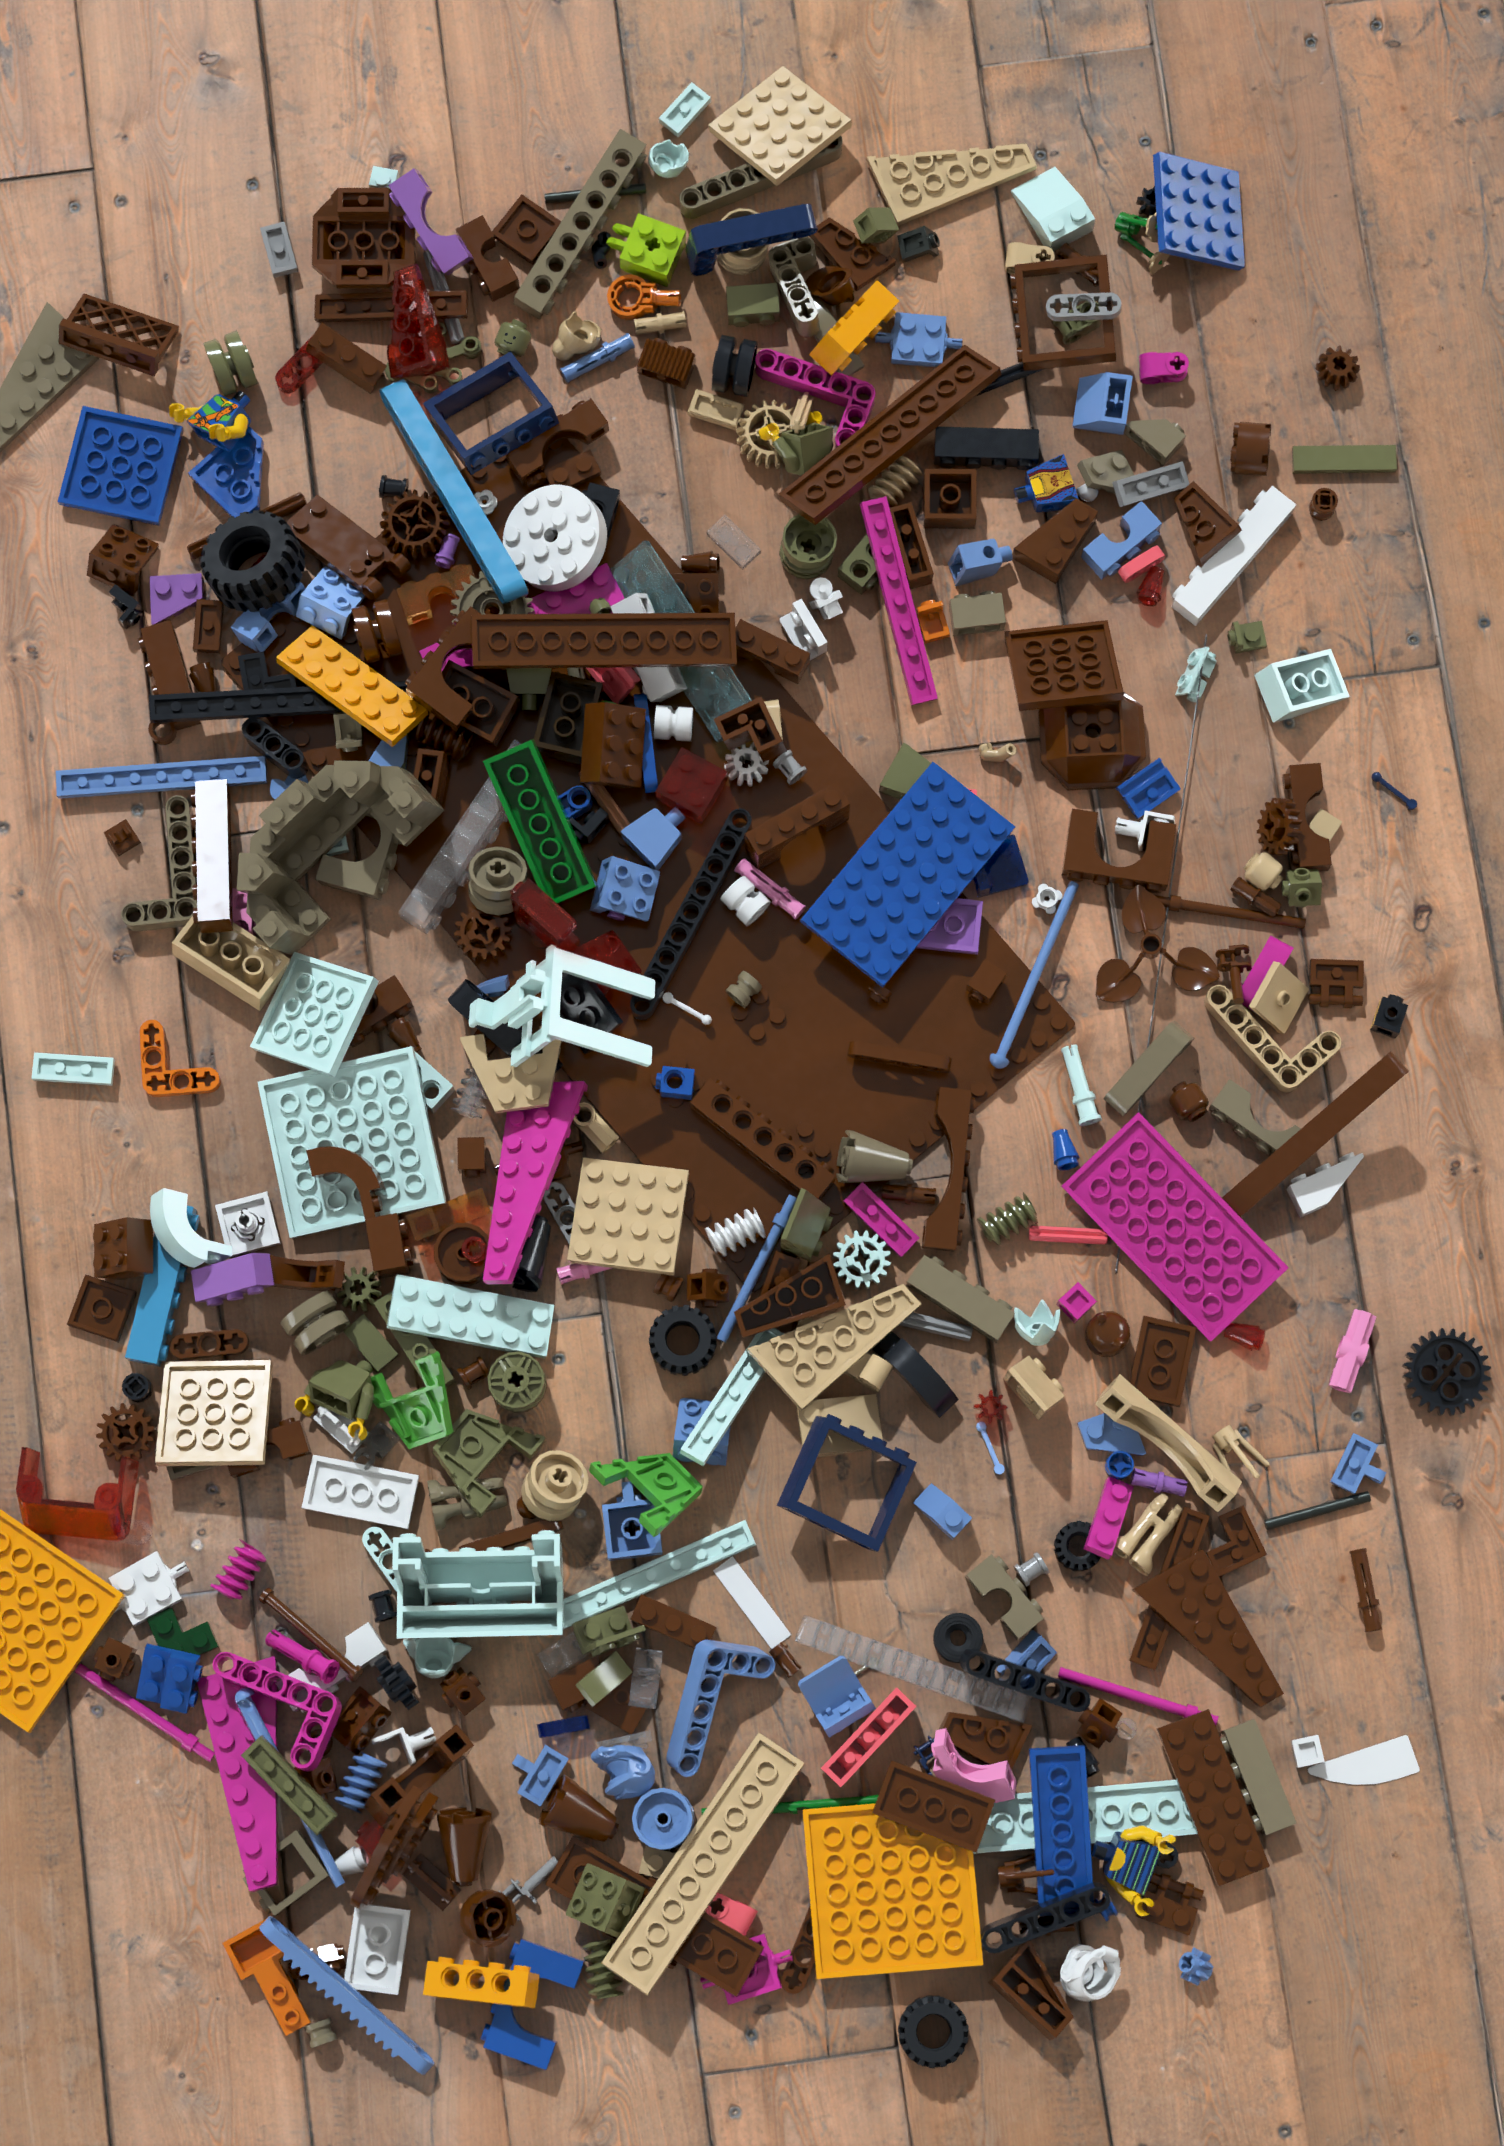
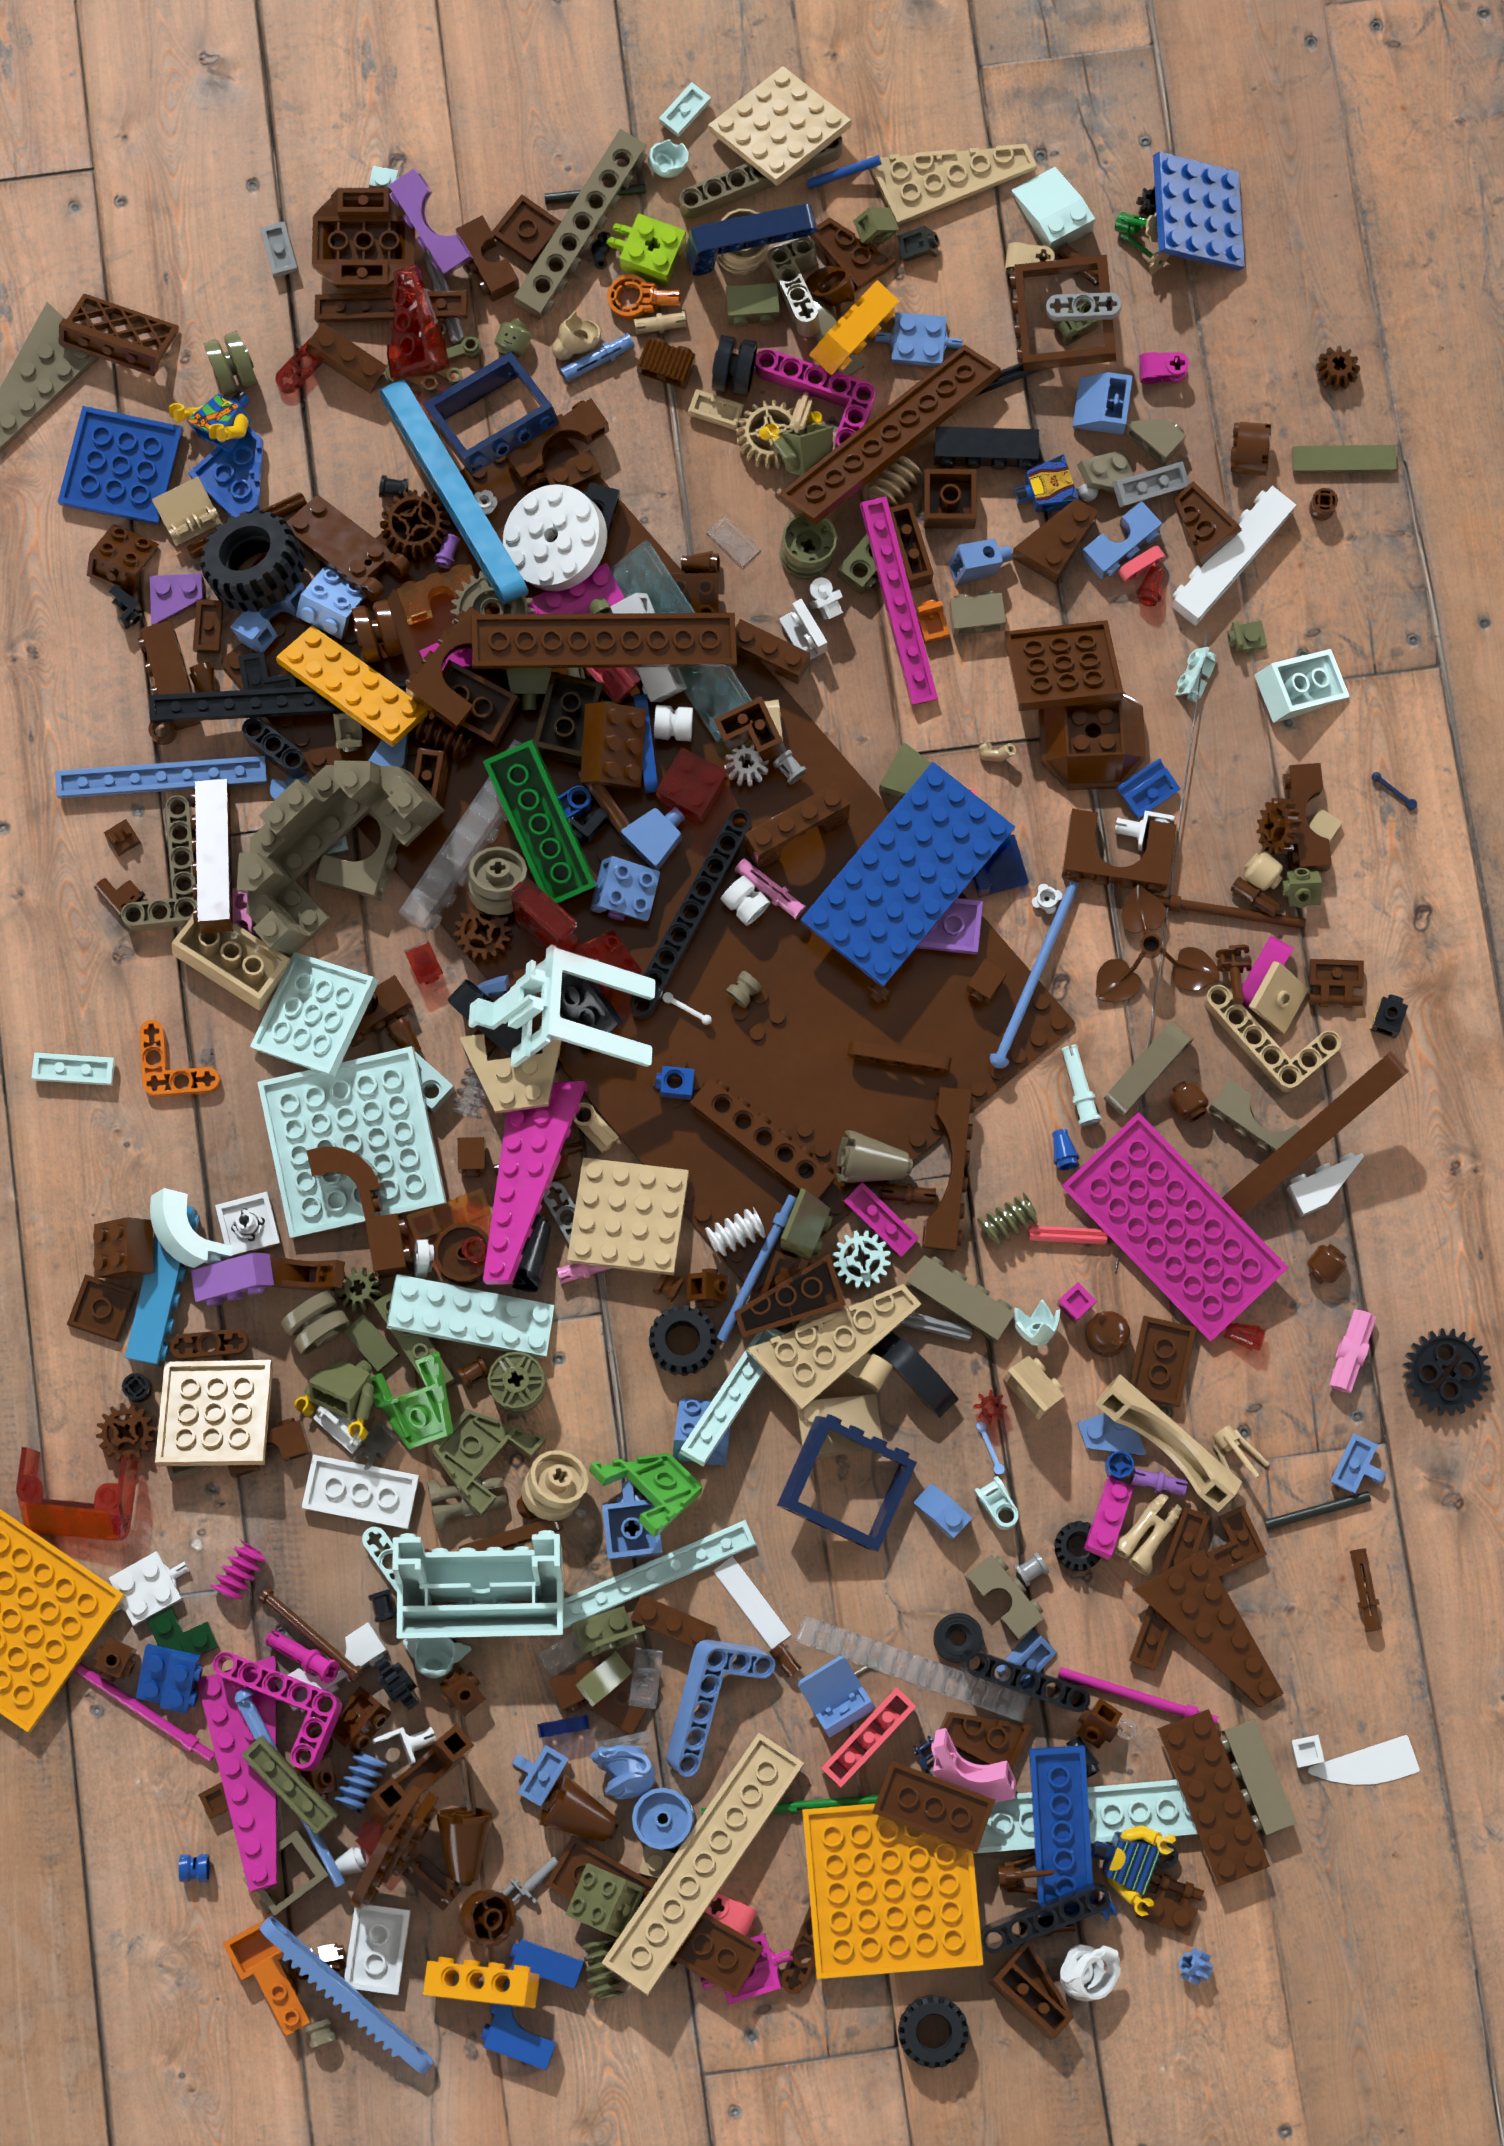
none -> reddish brown piece [94,878,146,917]
none -> tan hinge [152,476,222,546]
none -> blue wheel [179,1854,210,1882]
none -> reddish brown plate [198,1782,229,1819]
none -> clear red bracket [404,940,443,984]
none -> white plate [414,1239,434,1278]
none -> blue bar [807,155,882,189]
none -> light aqua piece [974,1476,1018,1530]
none -> reddish brown head [1307,1244,1347,1284]

